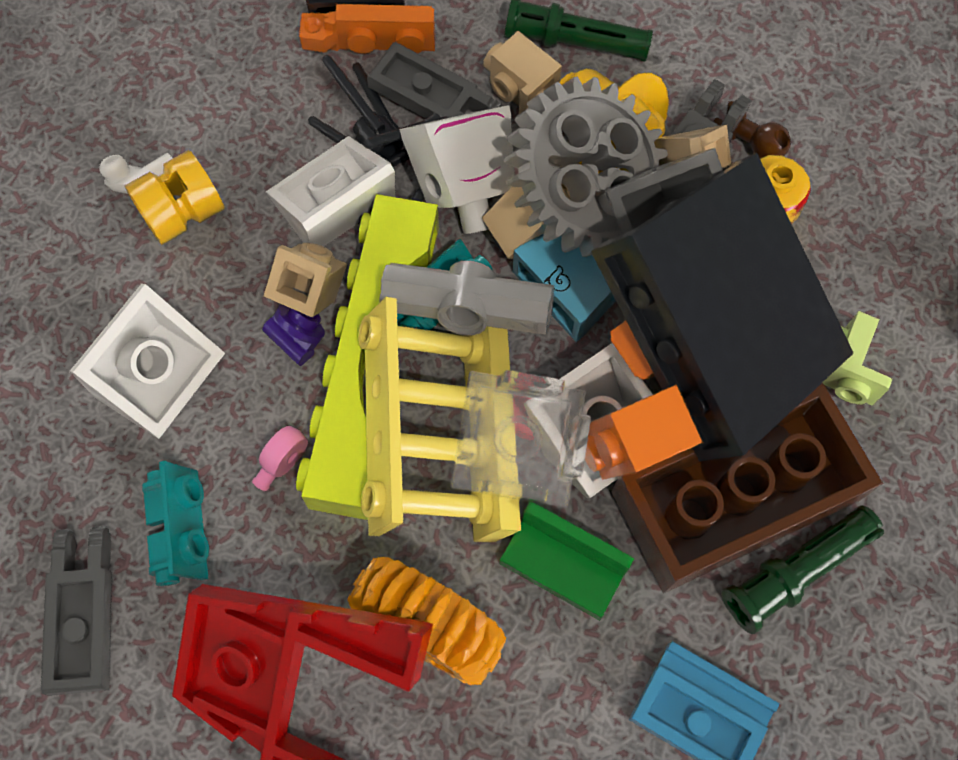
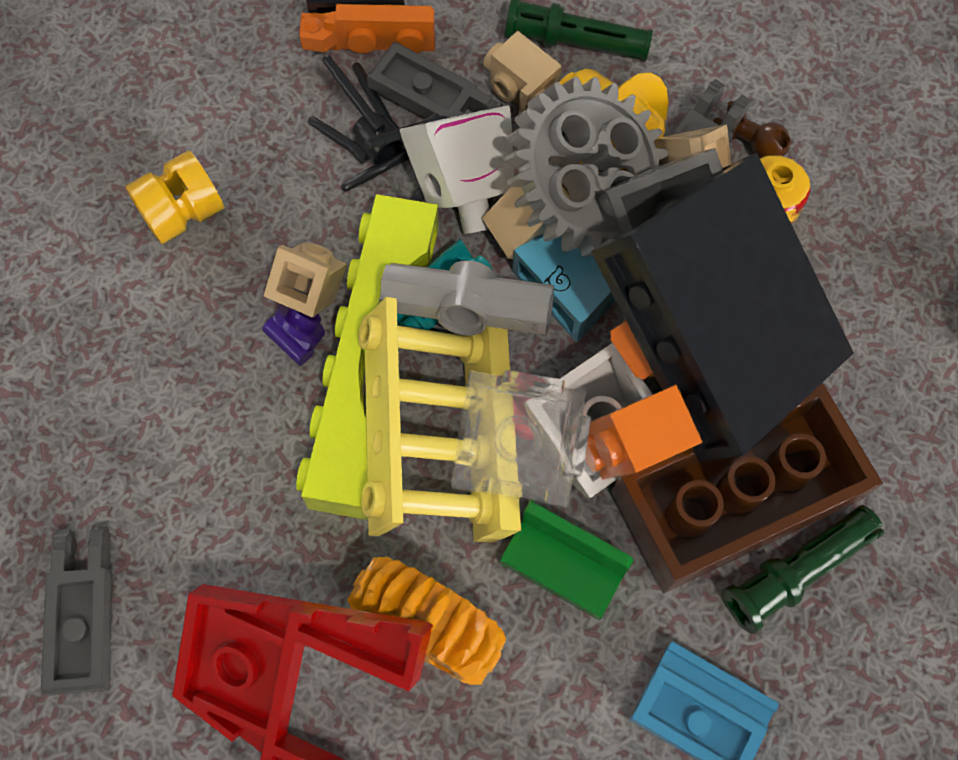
white slope [70,284,225,439] -> none
white arm [99,153,173,194] -> none
teal hinge [142,461,209,586] -> none
bright pink piece [252,426,308,491] -> none
white slope [266,136,395,247] -> none
yellowish green bracket [823,311,892,405] -> none

